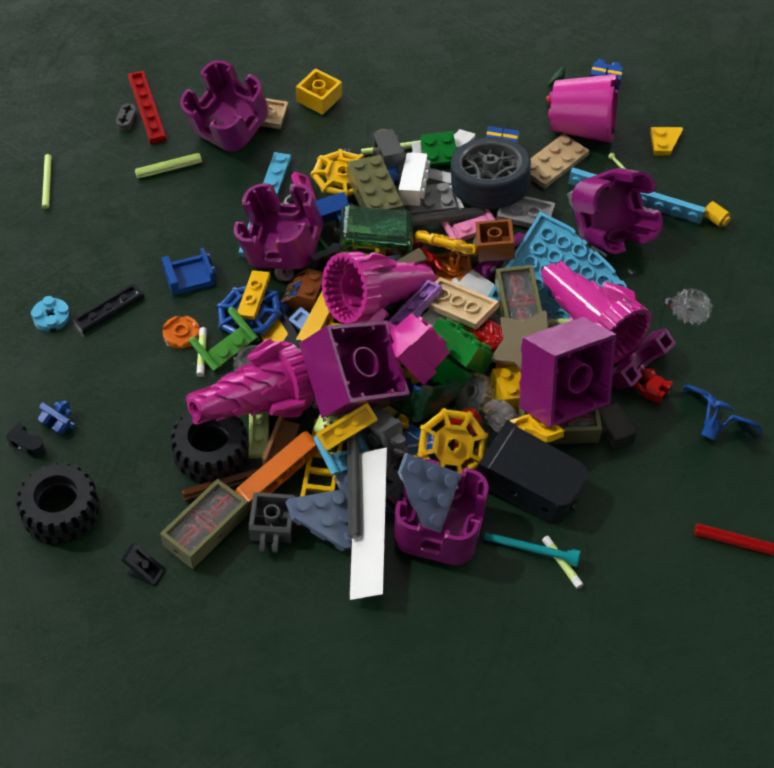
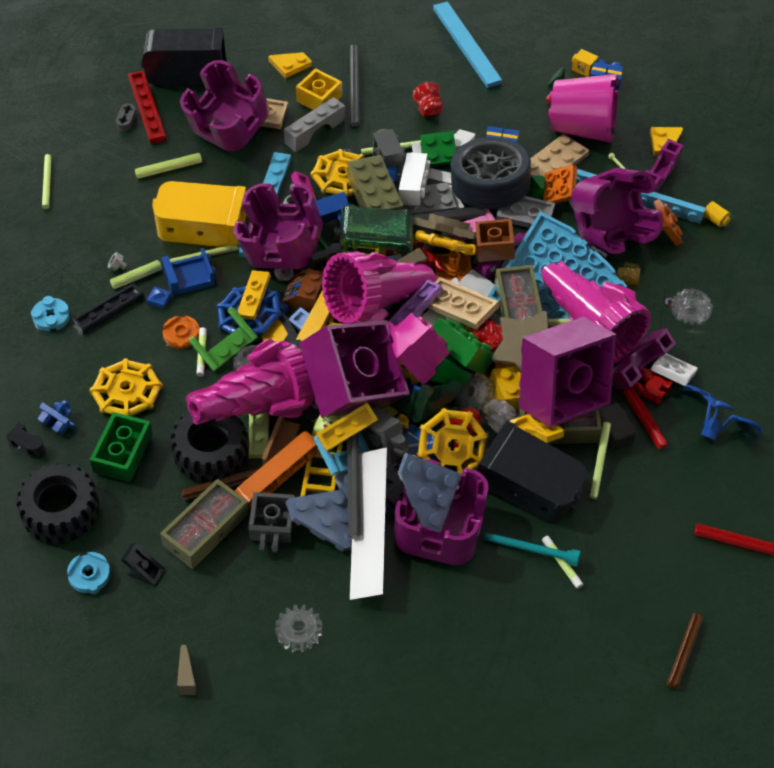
none -> medium azure plate [67,552,111,594]
none -> yellow plate [90,358,163,416]
none -> green brick [90,412,153,483]
none -> light grey tile [108,252,127,271]
none -> yellowish green axle [110,260,162,289]
none -> black piece [141,28,227,86]
none -> blue tile [147,287,172,309]
none -> yellow piece [152,181,247,247]
none -> yellowish green bar [170,244,240,262]
none -> dark tan slope [177,645,196,695]
none -> yellow wing [268,52,312,79]
none -> clear gear [275,605,322,652]
none -> light grey arch [284,97,345,152]
none -> dark grey axle [350,44,360,127]
none -> dark tan plate [412,214,476,240]
none -> red hair [413,82,443,117]
none -> medium azure tile [433,2,502,88]
none -> green slope [529,175,545,200]
none -> orange plate [543,164,577,204]
none -> yellow brick [571,49,598,77]
none -> yellowish green bar [589,422,611,499]
none -> clear yellow piece [617,262,640,286]
none -> red axle [623,386,668,450]
none -> magenta arch [645,139,684,193]
none -> white tile [651,354,698,386]
none -> orange plate [654,199,683,246]
none -> reddish brown axle [667,613,703,689]

